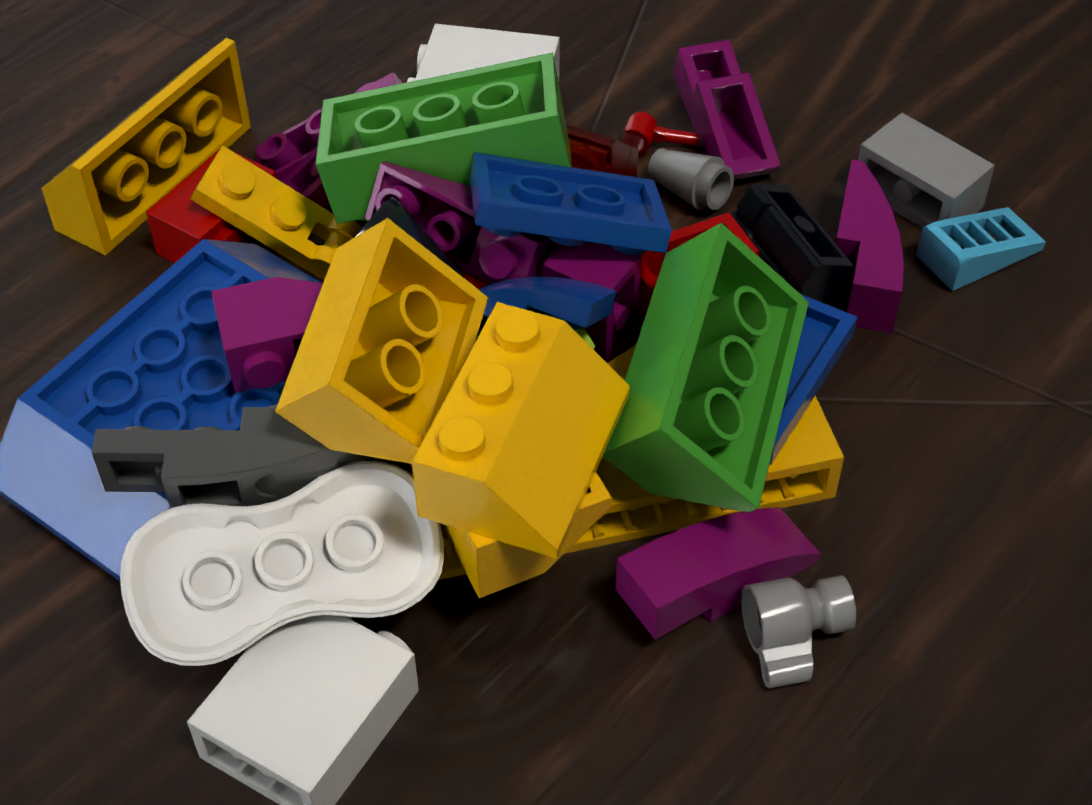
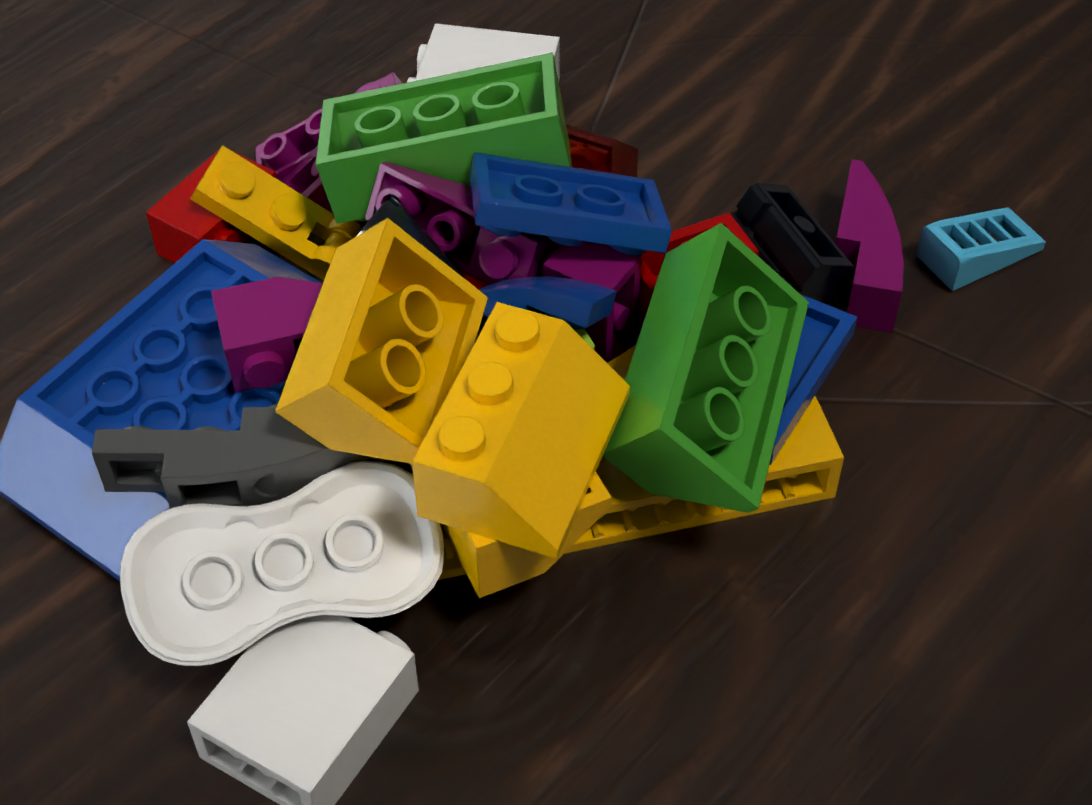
yellow slope [41,38,251,256] -> none
magenta slope [615,507,821,640] -> none
red hand [621,112,700,155] -> none
light grey cone [648,148,734,211] -> none
magenta slope [673,40,781,180] -> none
light grey piece [741,575,856,689] -> none
light grey brick [858,113,995,228] -> none

